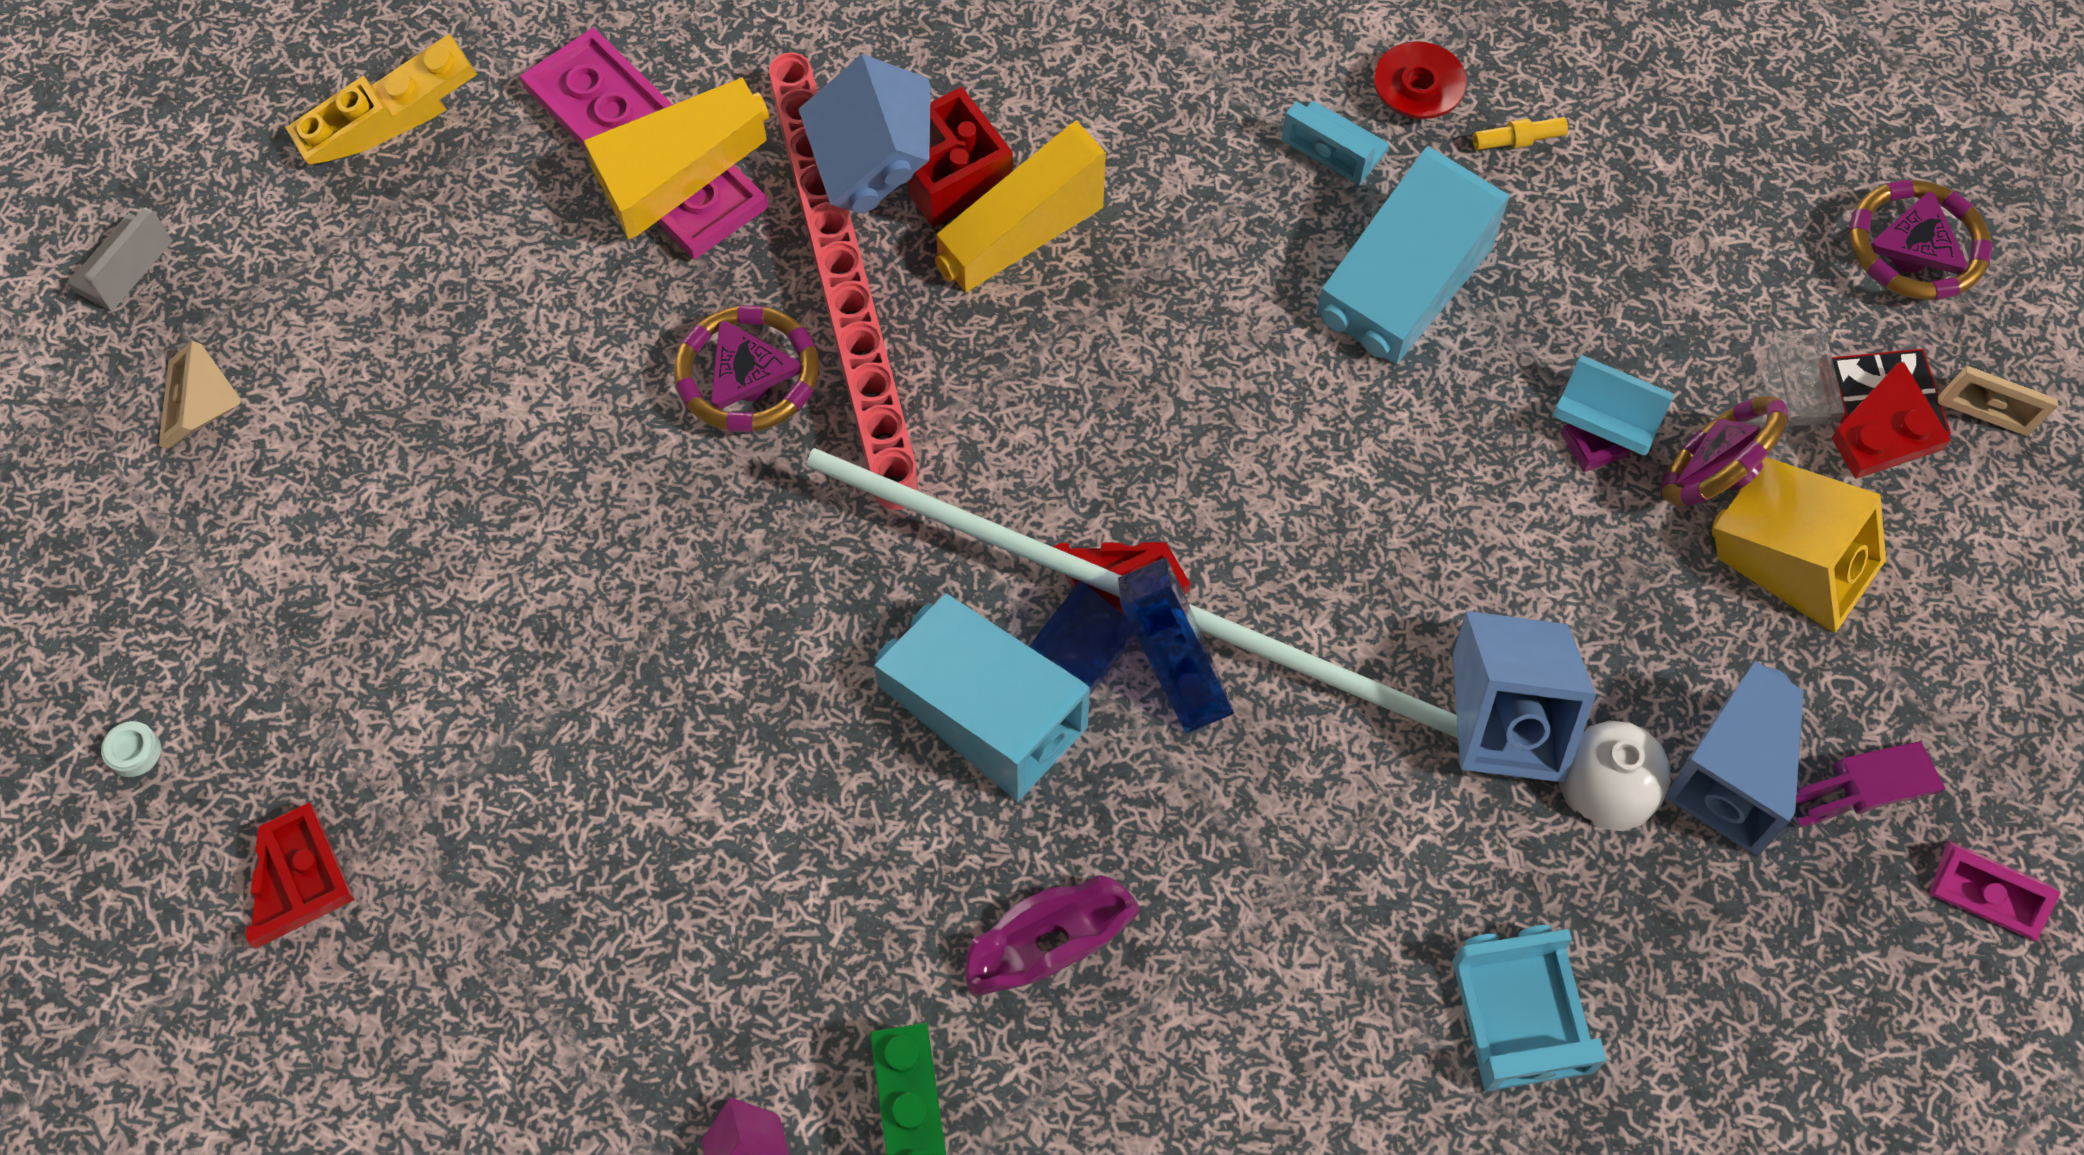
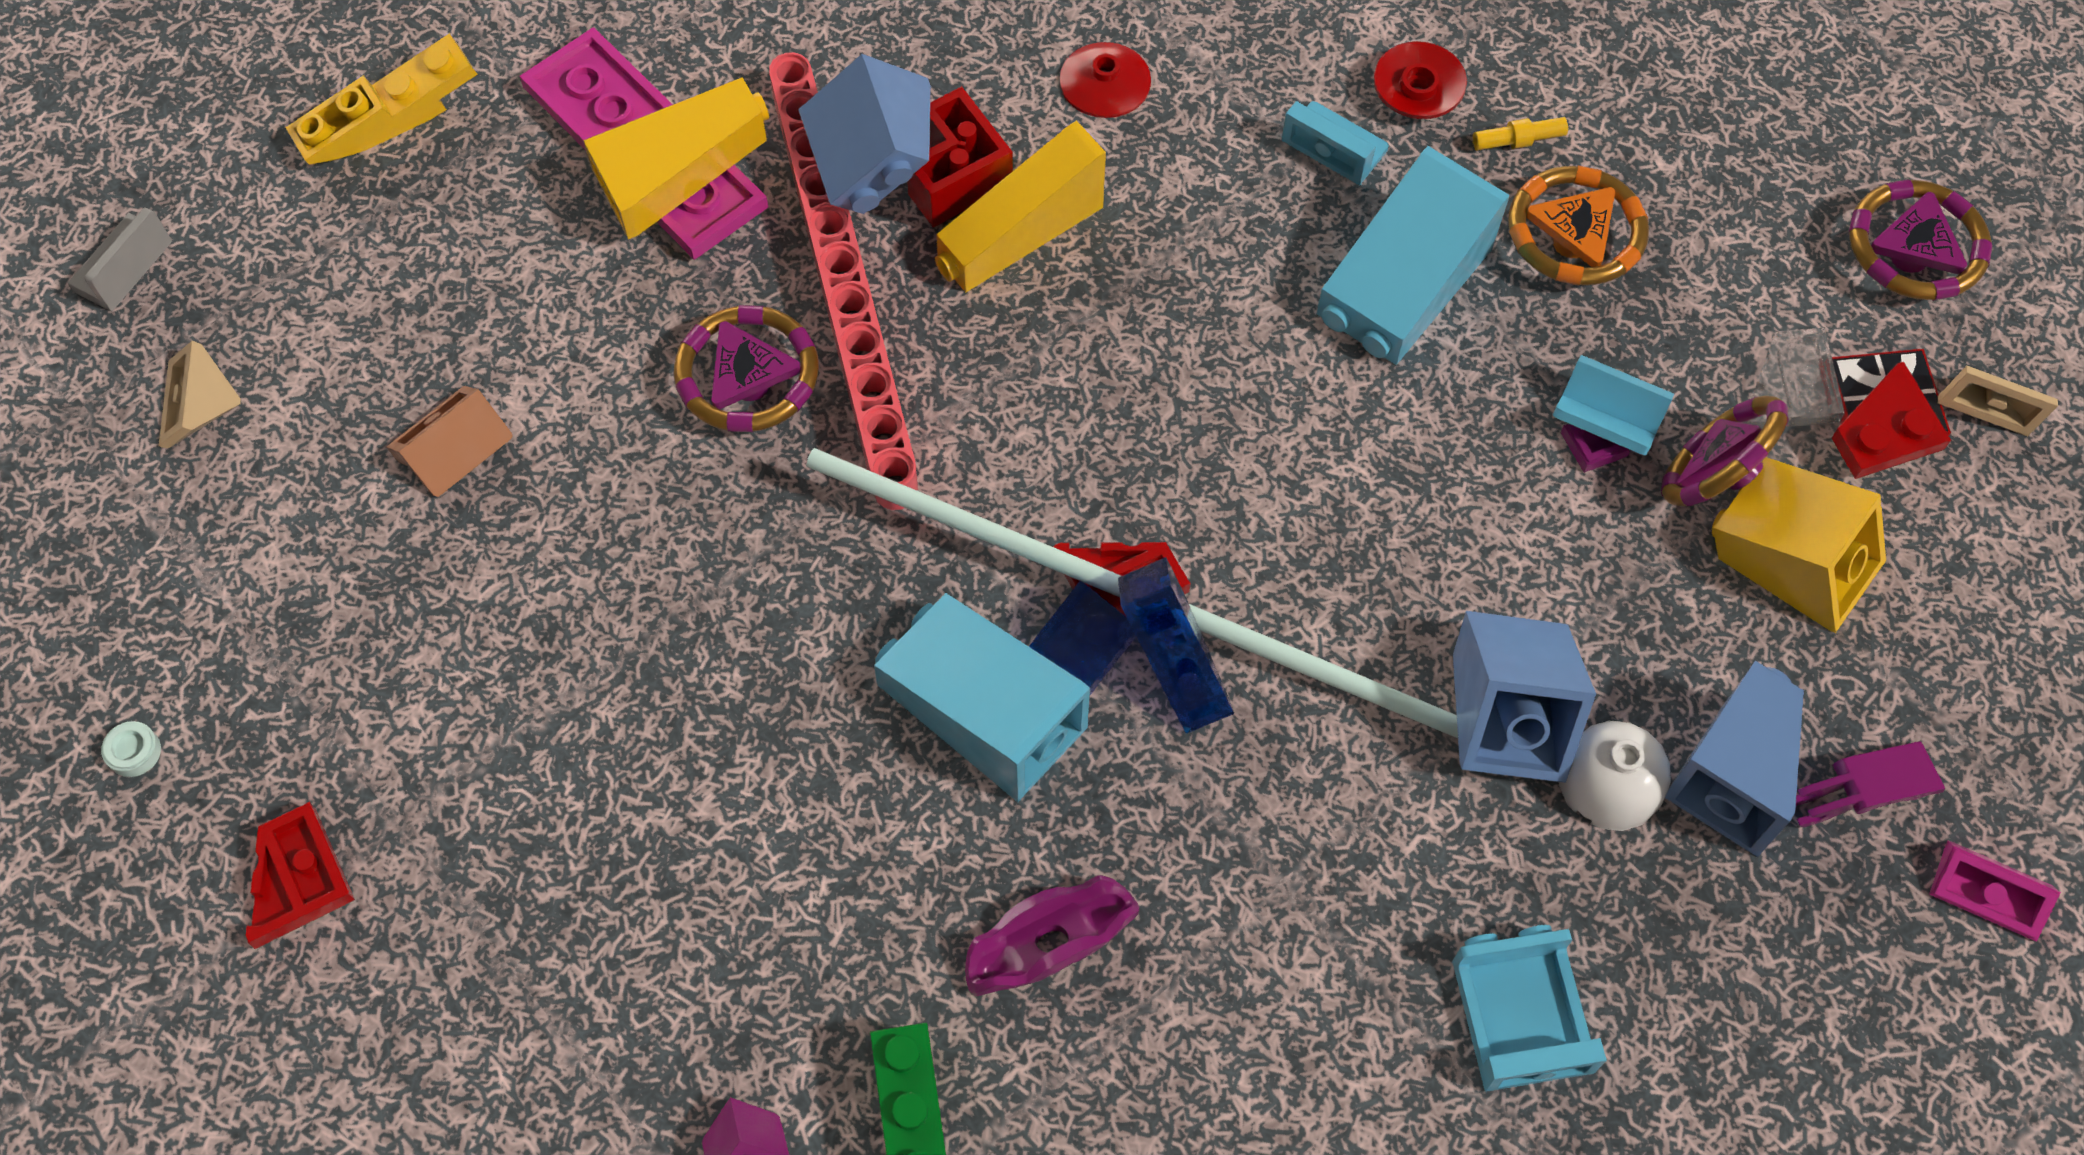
none -> nougat panel [386,386,513,497]
none -> red dish [1060,42,1151,118]
none -> piece [1508,165,1649,286]

